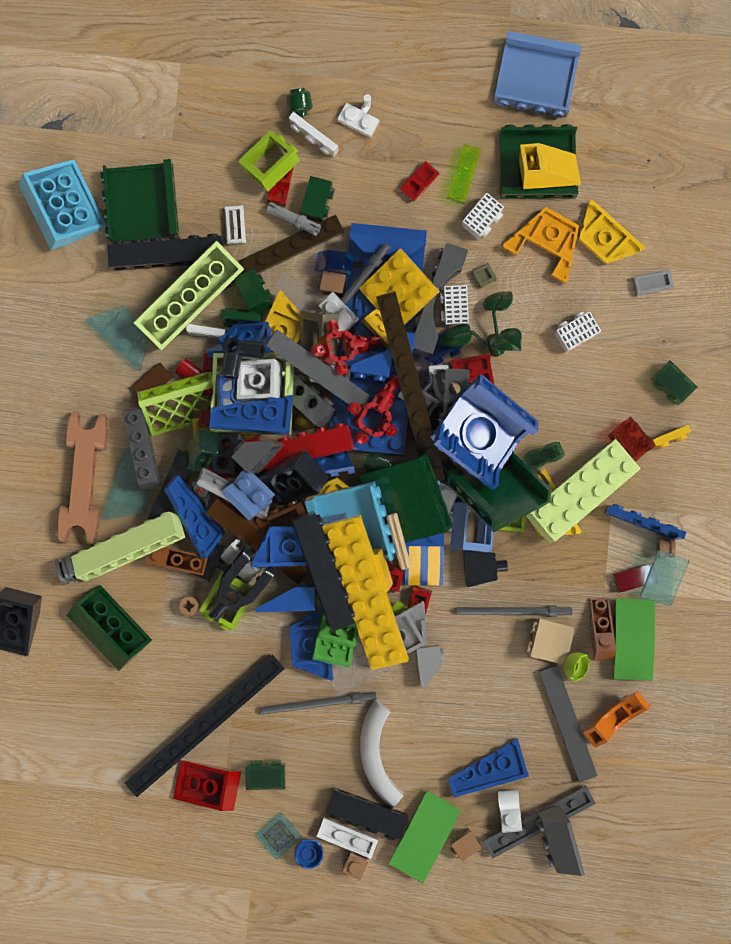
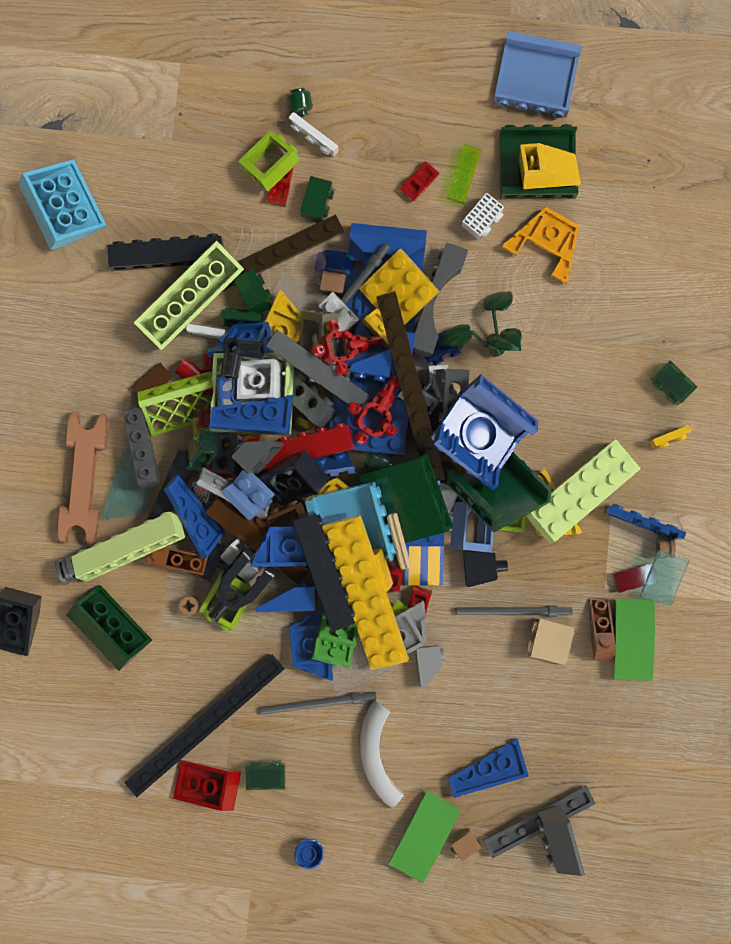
clear light blue wing [85,305,150,371] -> none
dark green panel [100,159,180,243] -> none
white tile [224,205,246,245] -> none
piece [256,812,302,860] -> none
light grey pin [266,202,321,236] -> none
white plate [316,817,378,859] -> none
black brick [326,787,408,841] -> none
white plate [338,94,380,138] -> none
medium nougat brick [342,851,368,880] -> none
white brick [440,285,469,327] -> none
red wing [451,354,495,385] -> none
olive tile [471,263,497,289] -> none
white plate [498,790,522,833] -> none
clear green brick [521,442,565,471] -> none
dark grey tile [539,665,598,783] -> none
white brick [554,312,601,353] -> none
lime hair [563,652,590,682] -> none
yellow wing [578,199,646,265] -> none
orange arch [583,691,650,748] -> none
clear red bracket [607,417,655,462] -> none
light grey tile [632,269,674,297] -> none

